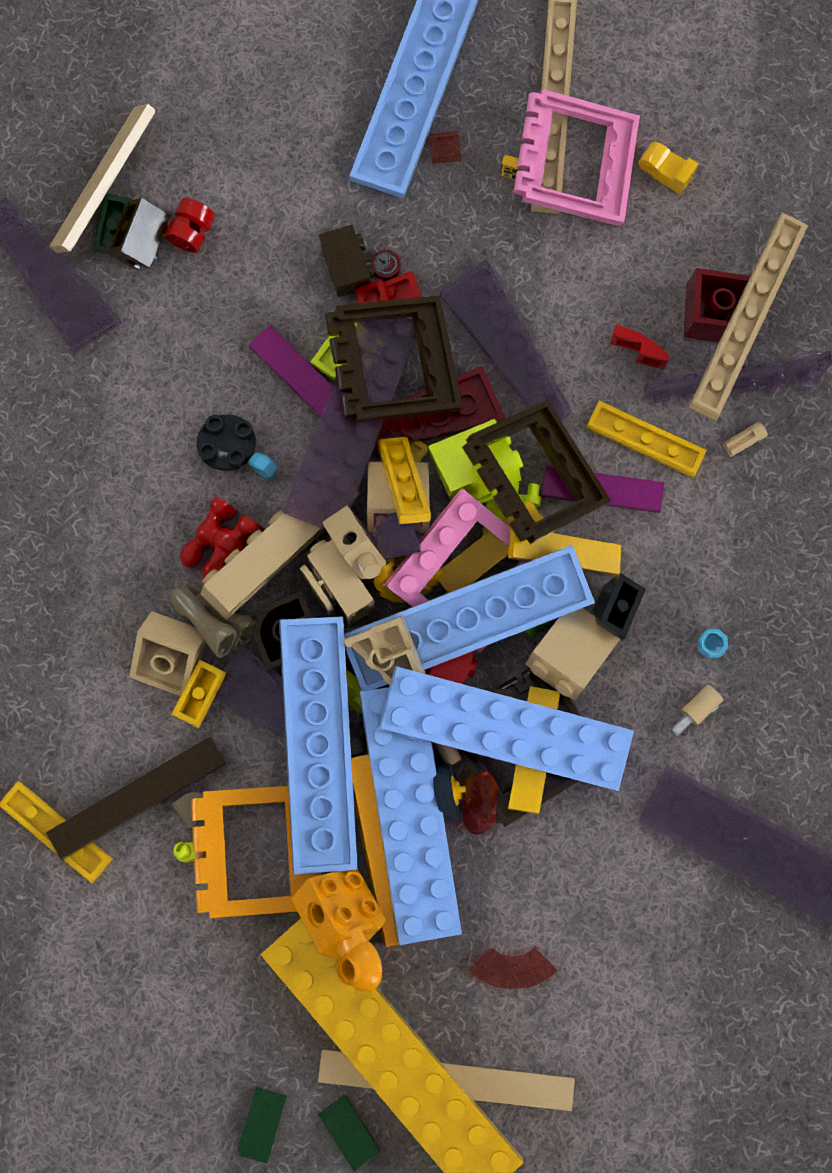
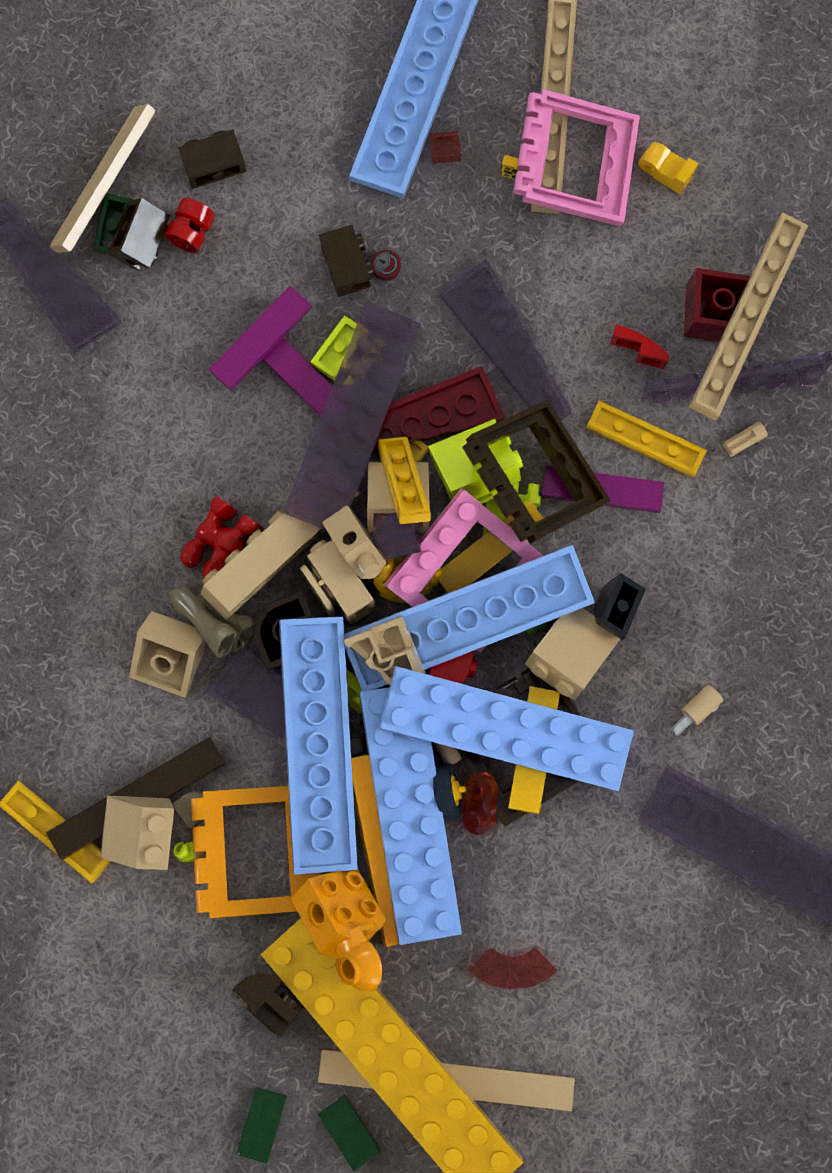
yellow slope [171,659,227,728] -> none
black dish [197,414,256,471] -> none
medium azure tile [248,452,278,480] -> none
dark brown hinge [325,296,462,423] -> none
red slope [355,271,422,303] -> none
yellow tile [508,528,621,576] -> none
medium azure tile [697,629,728,659] -> none
none -> tan slope [101,795,174,870]
none -> dark brown brick [178,130,247,189]
none -> magenta tile [209,286,312,391]
none -> dark brown brick [232,973,304,1038]

